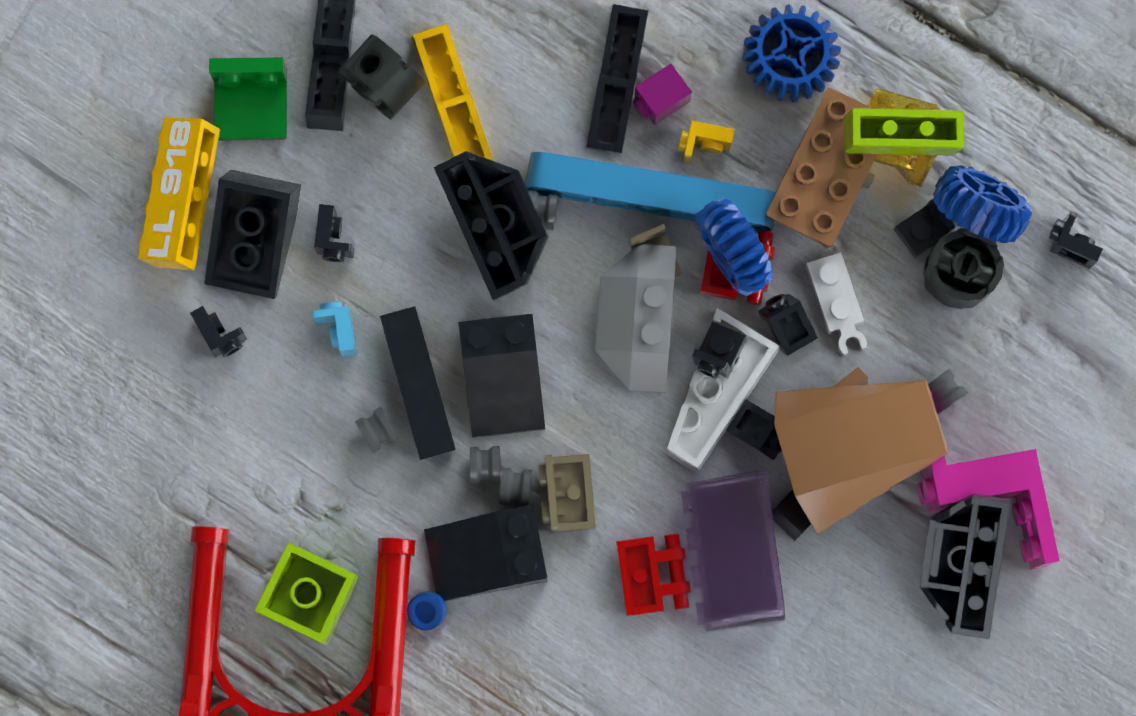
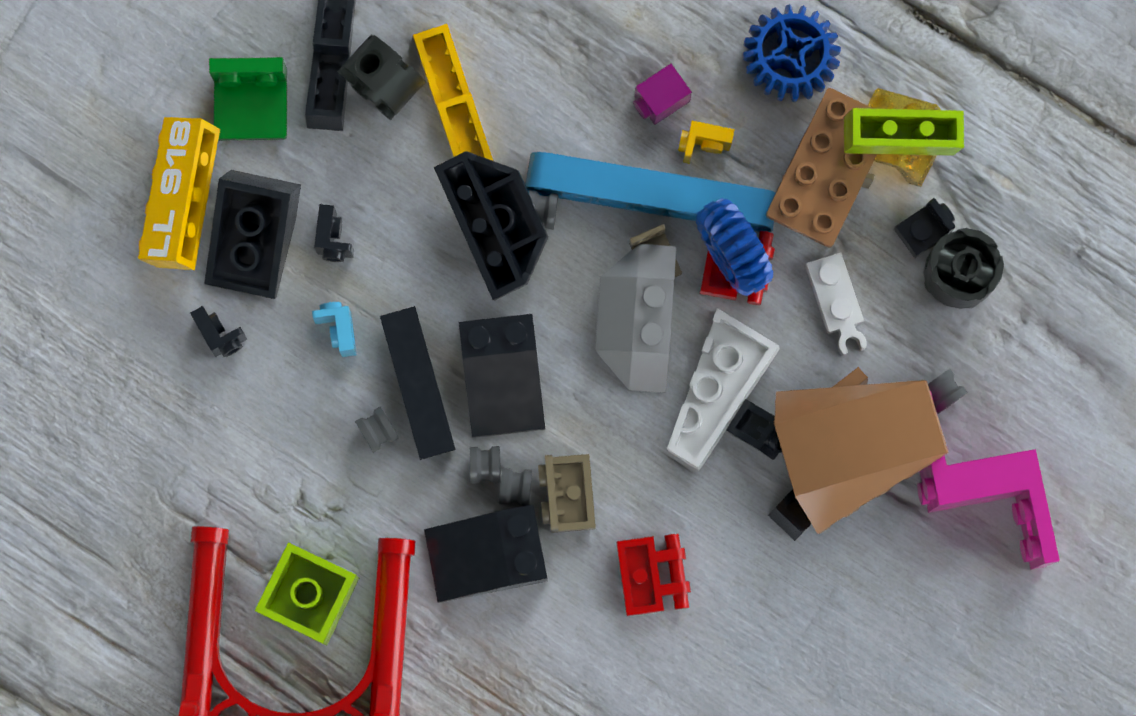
blue tile [407,591,447,631] -> none
black slope [586,4,649,153] -> none
clear purple windscreen [681,470,785,633] -> none
black bracket [692,321,747,379] -> none
black bracket [758,294,818,356] -> none
black wedge [920,494,1011,639] -> none
blue gear [933,165,1032,243] -> none
black bracket [1049,212,1103,269] -> none

